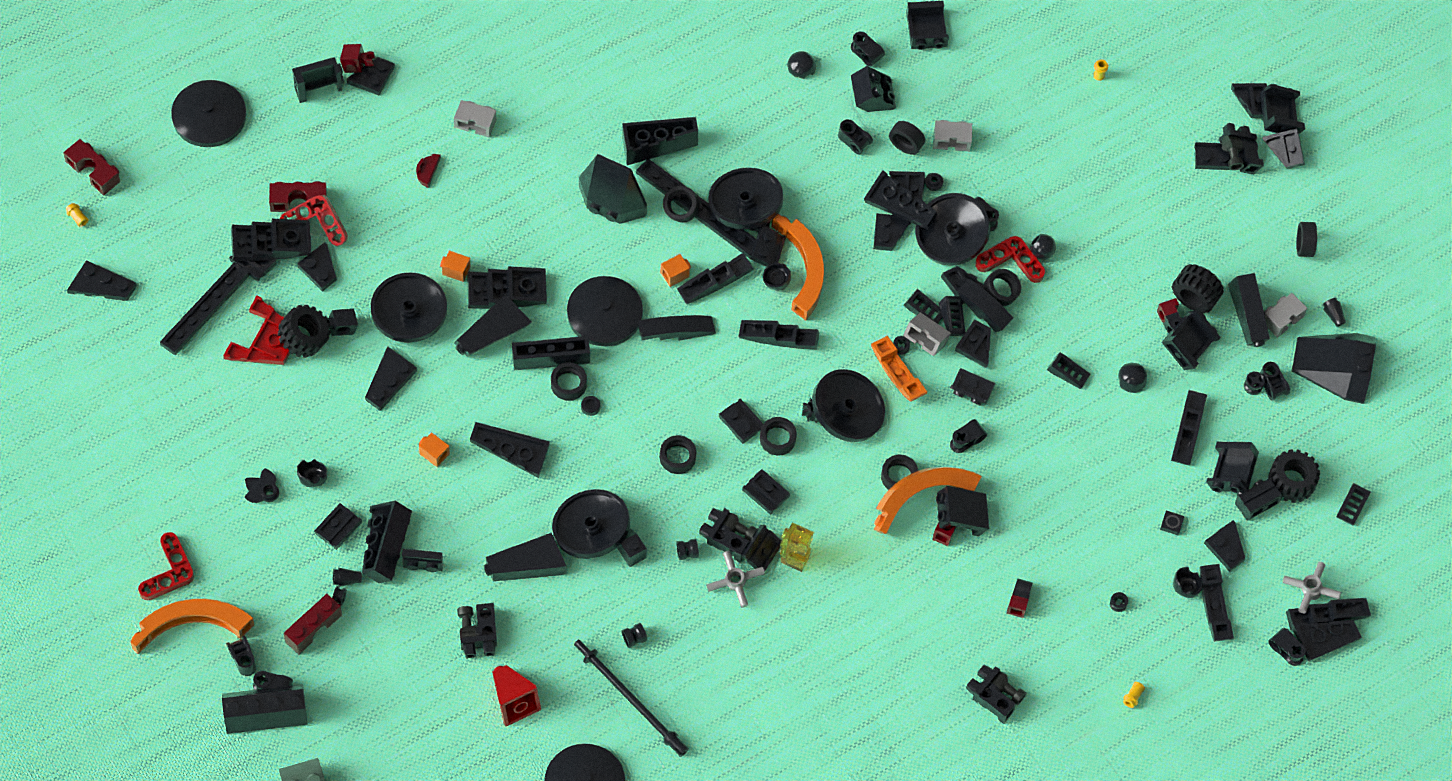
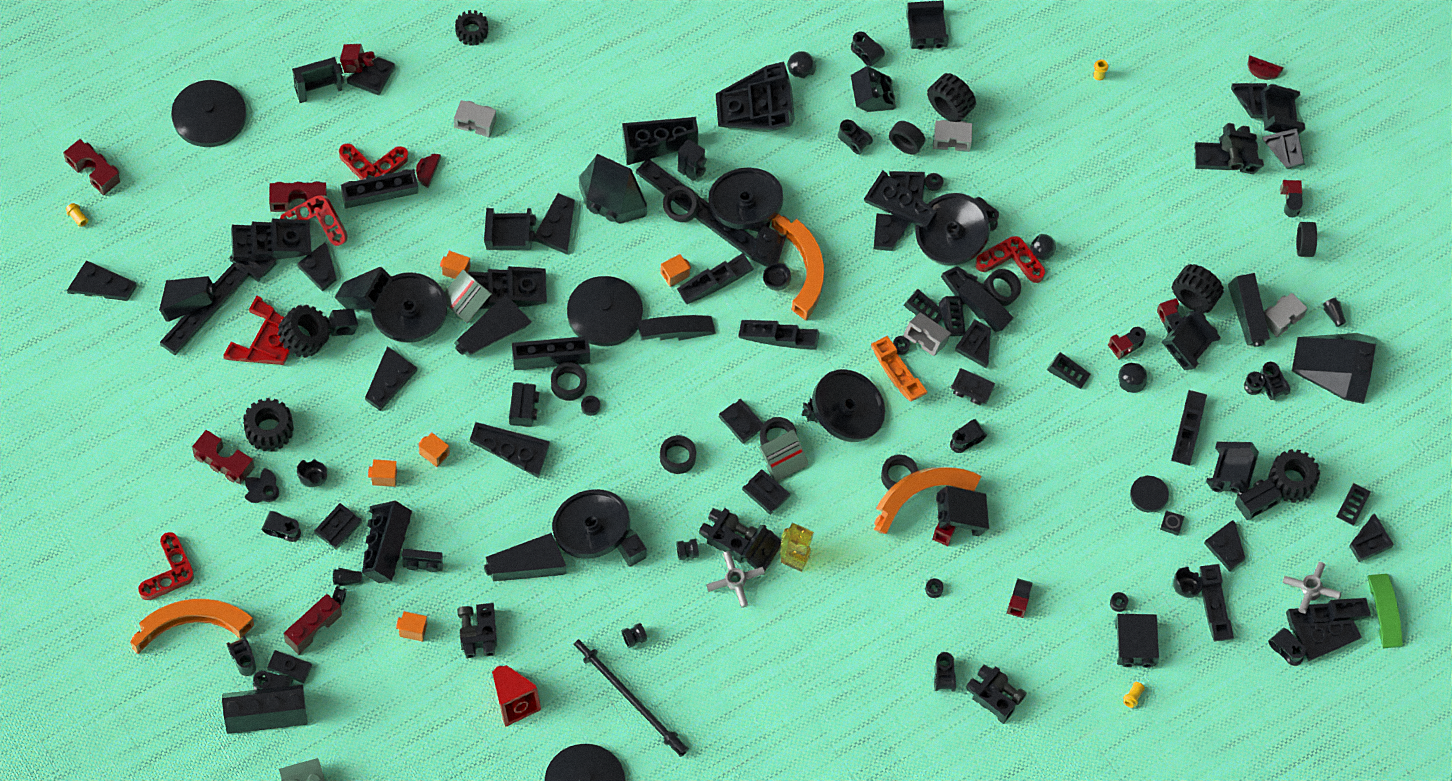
none -> black slope [159,276,216,322]
none -> dark red arch [192,430,255,485]
none -> black tyre [243,398,294,452]
none -> black piece [261,511,301,542]
none -> black plate [267,650,312,683]
none -> black slope [335,267,393,309]
none -> red beam [339,143,408,180]
none -> black brick [341,169,418,209]
none -> orange brick [368,459,397,487]
none -> orange brick [396,611,428,642]
none -> sand green slope [444,270,492,323]
none -> black tyre [455,10,488,46]
none -> black panel [484,208,536,250]
none -> black brick [509,382,540,427]
none -> black wing [535,193,575,255]
none -> black brick [677,139,707,181]
none -> black wedge [716,61,795,130]
none -> sand green slope [759,429,809,482]
none -> black bush [925,578,943,598]
none -> black tyre [927,73,976,122]
none -> black piece [934,652,956,691]
none -> leg [1108,327,1146,359]
none -> black panel [1115,613,1159,668]
none -> black tile [1130,475,1169,513]
none -> dark red tile [1247,55,1284,80]
none -> leg [1280,180,1303,218]
none -> black wing [1349,514,1394,562]
none -> bright green slope [1367,574,1403,649]

